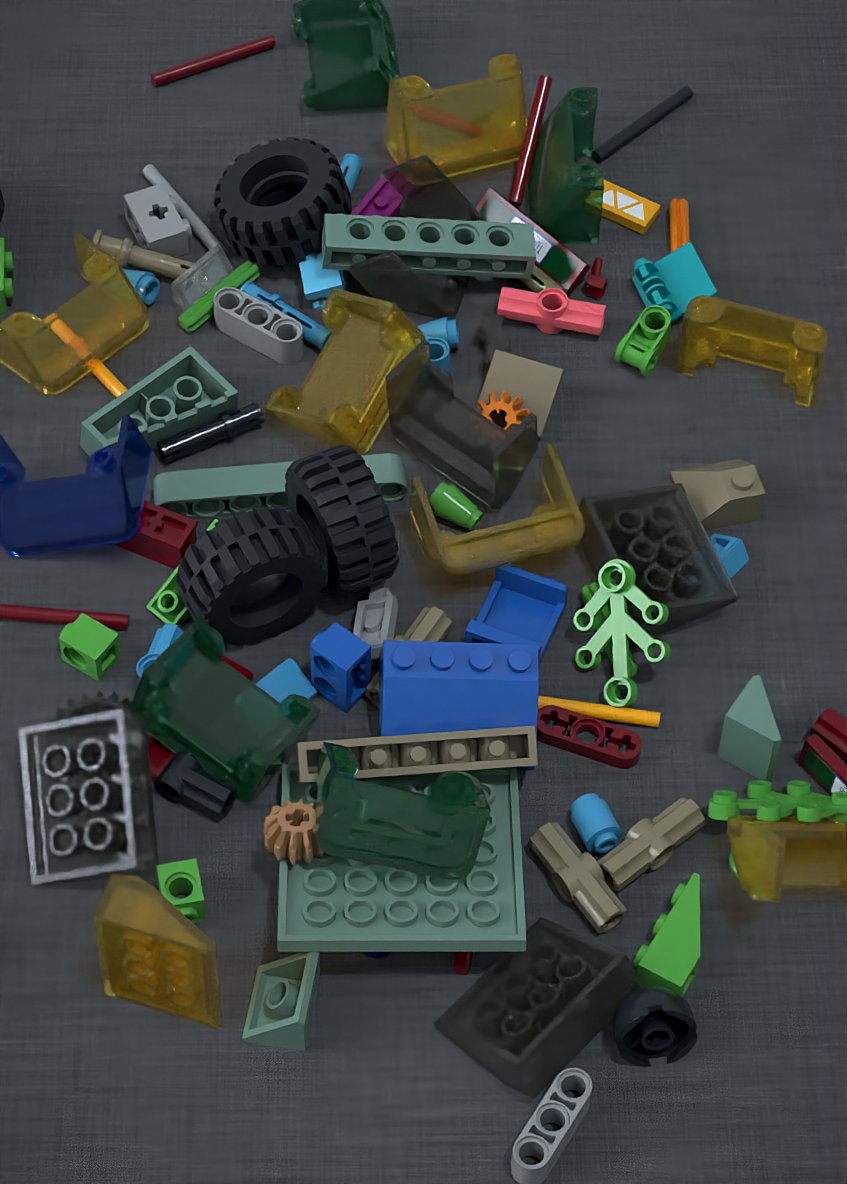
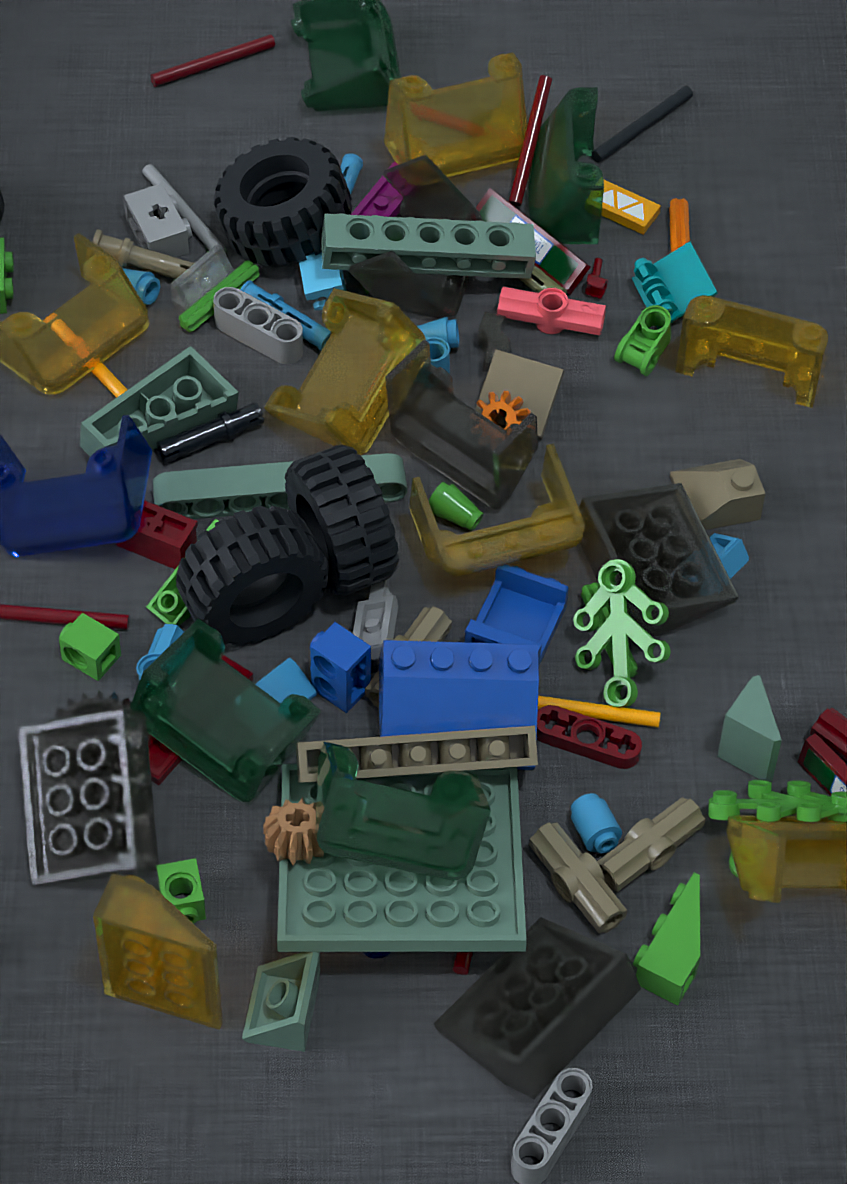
black piece [153,752,238,820] -> none
black cylinder [613,986,698,1067] -> none

